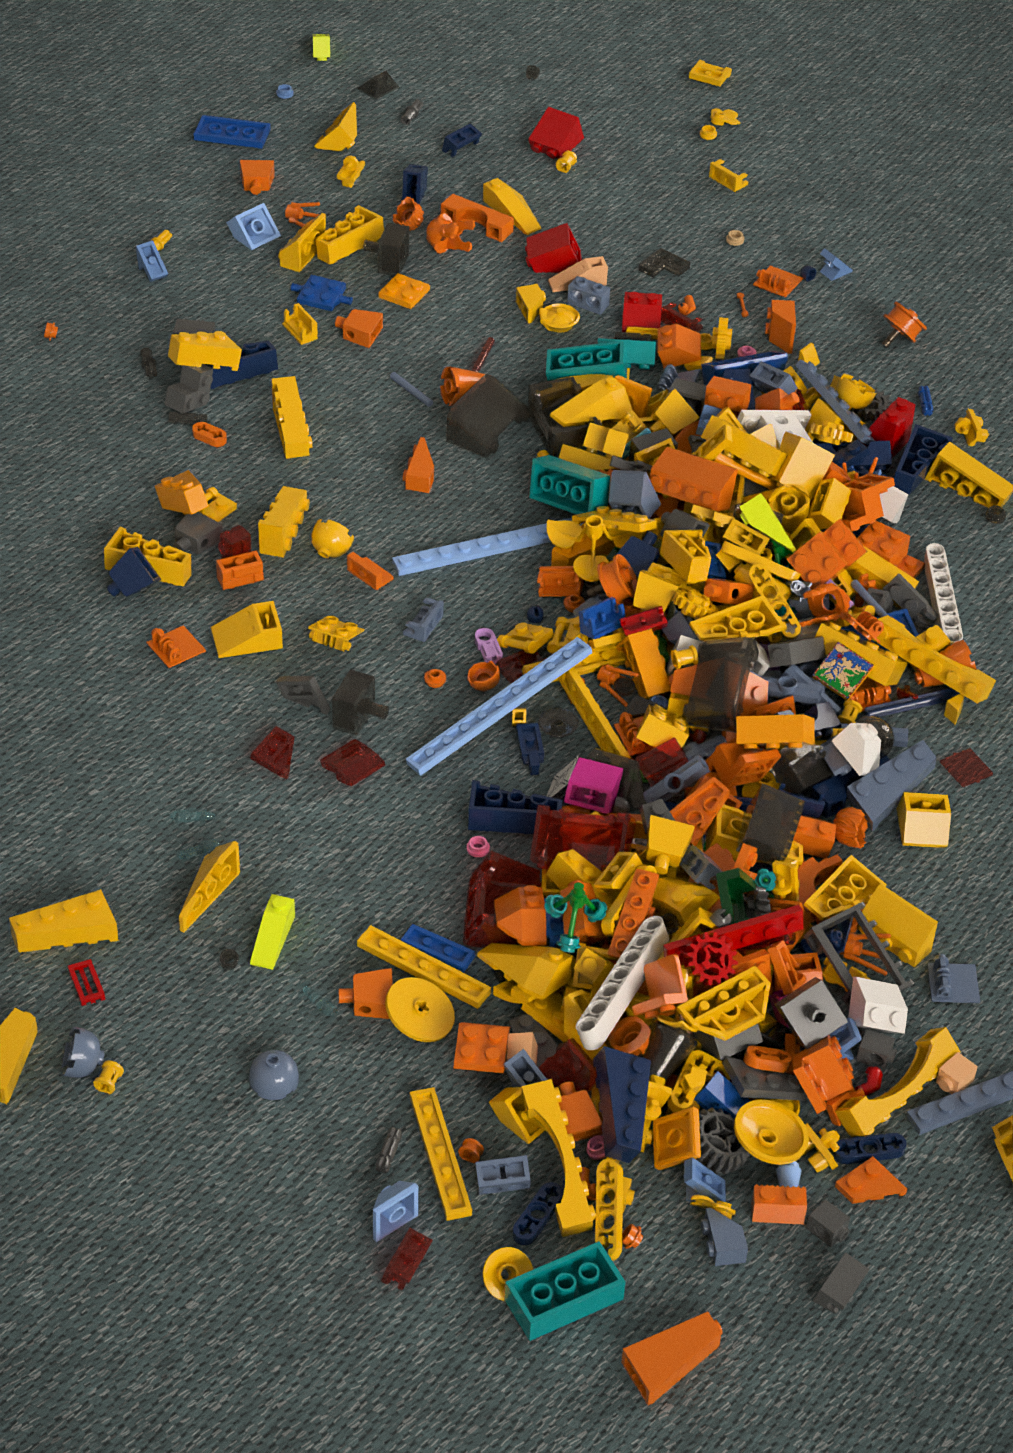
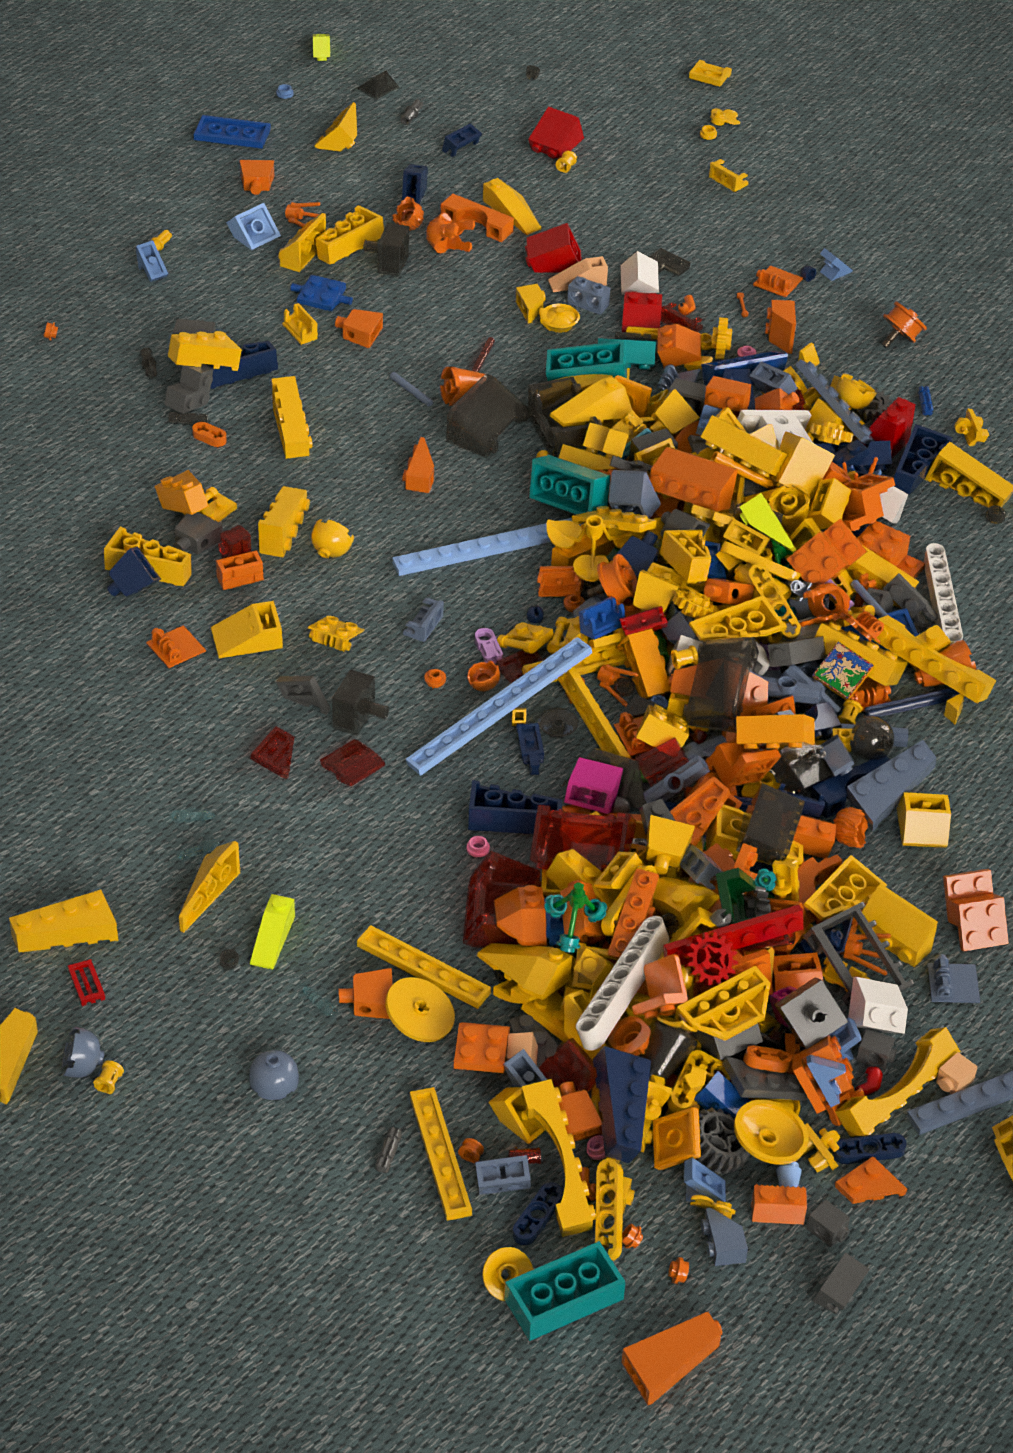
yellow hips [337,156,365,188] -> none
orange panel [347,552,394,590] -> none
light blue slope [373,1181,419,1242] -> none
light orange plate [379,273,430,309] -> none
clear red hinge [381,1228,433,1290] -> none
blue plate [401,924,475,973] -> none
white sticker [547,756,578,797] -> none
yellow hinge [693,425,732,460] -> none
tan plate [726,230,744,246] -> none
orange wing [768,940,806,995] -> none
white slope [832,723,881,776] -> none
clear red hand [897,685,918,700] -> none
clear red piece [940,748,993,787] -> none
none -> clear red pin [508,1147,541,1164]
none -> white slope [621,251,659,295]
none -> orange plate [668,1257,689,1284]
none -> medium blue slope [806,1055,846,1107]
none -> bracket [943,869,1009,951]

